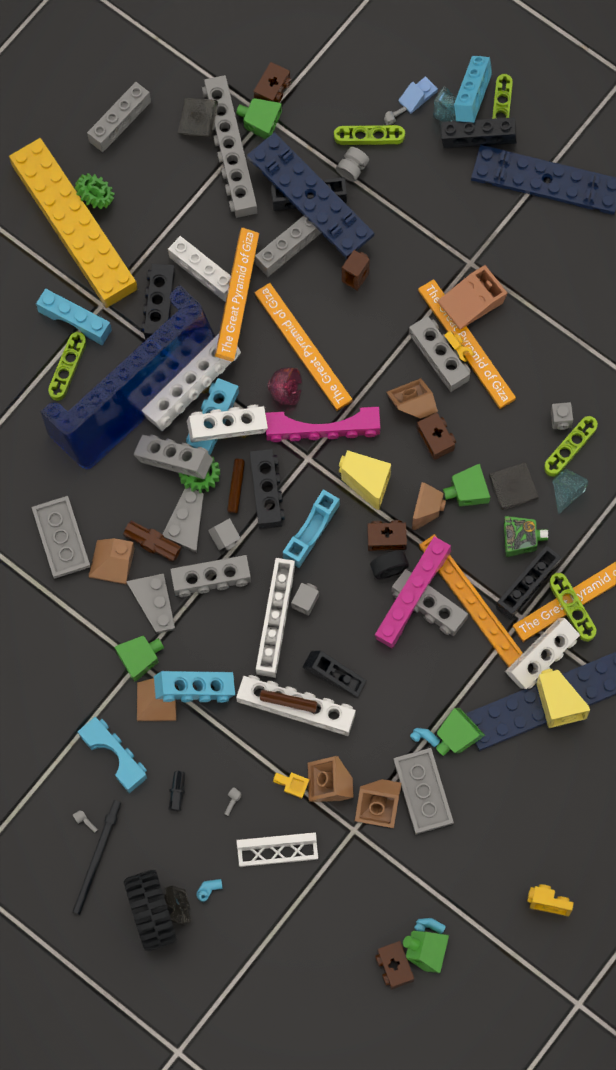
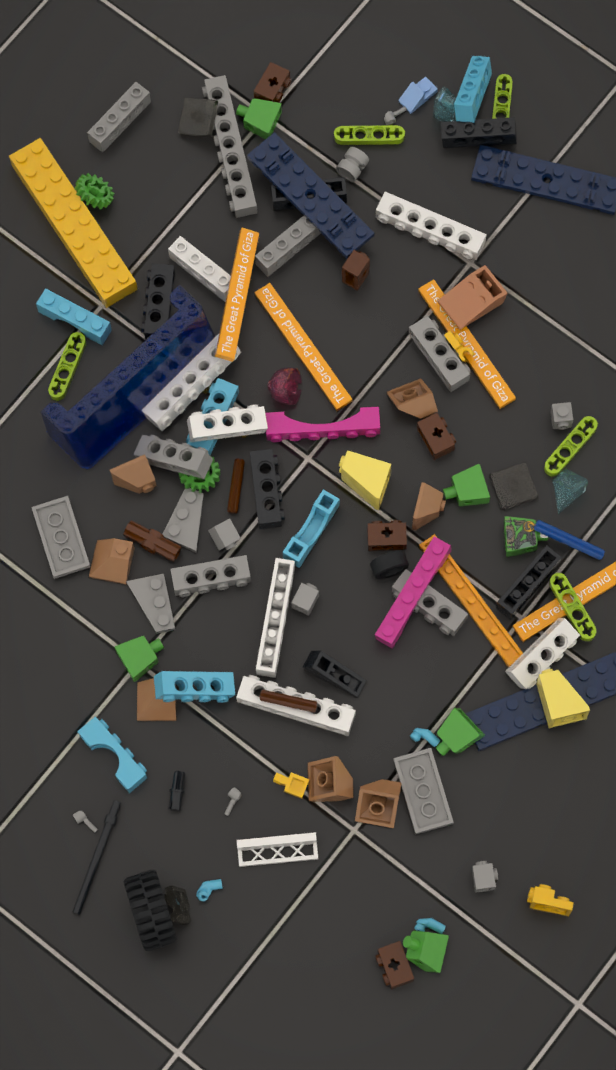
none -> medium nougat slope [110,454,157,494]
none -> white brick [375,192,487,260]
none -> light grey brick [472,861,498,893]
none -> blue axle [534,520,605,560]

